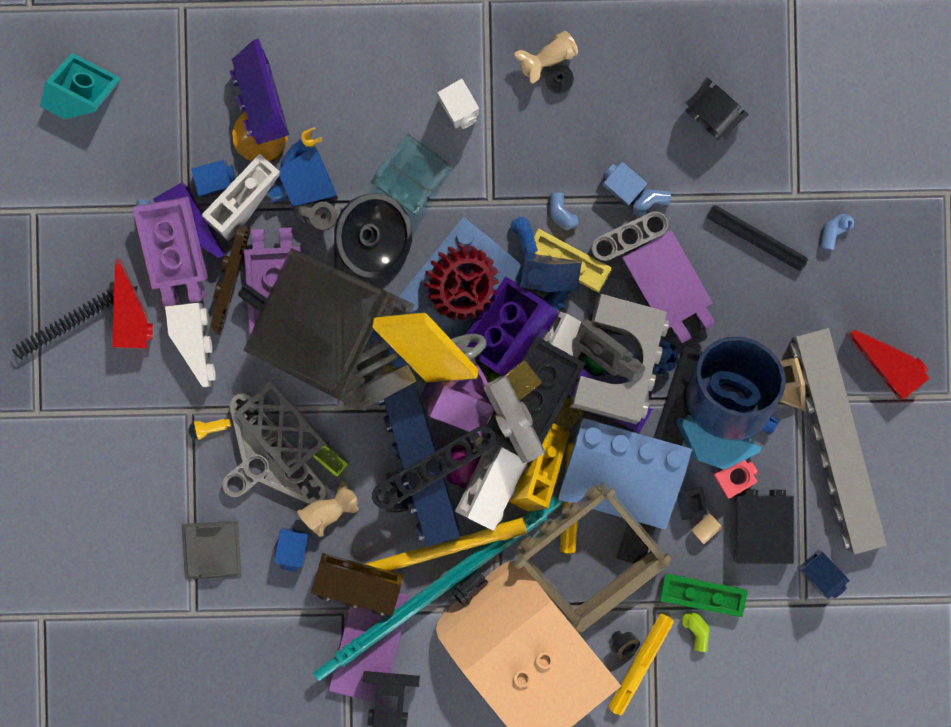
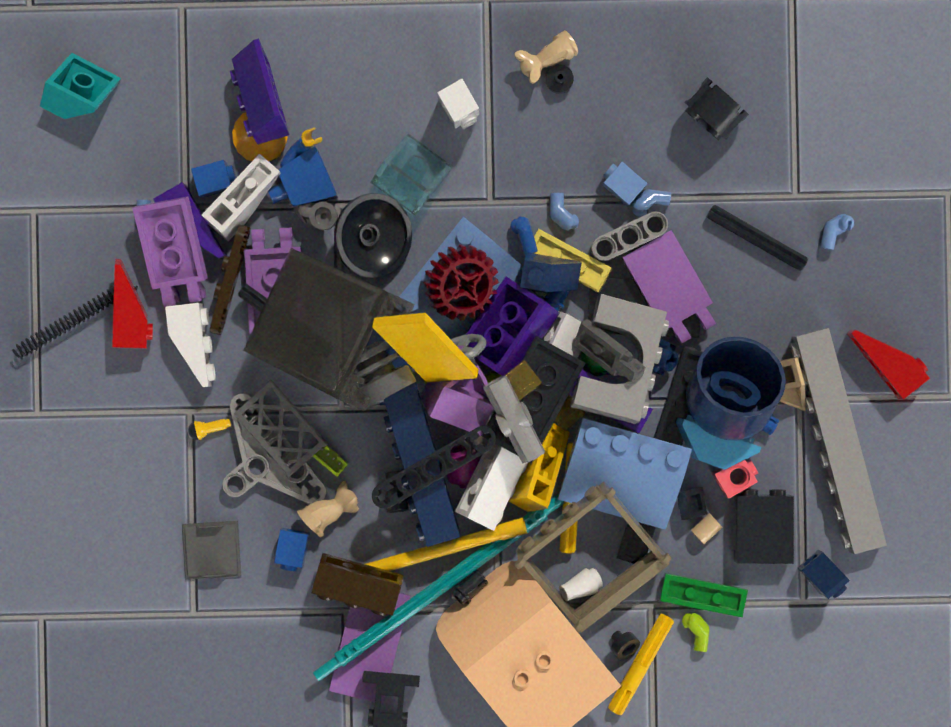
none -> white cone [559,568,603,601]

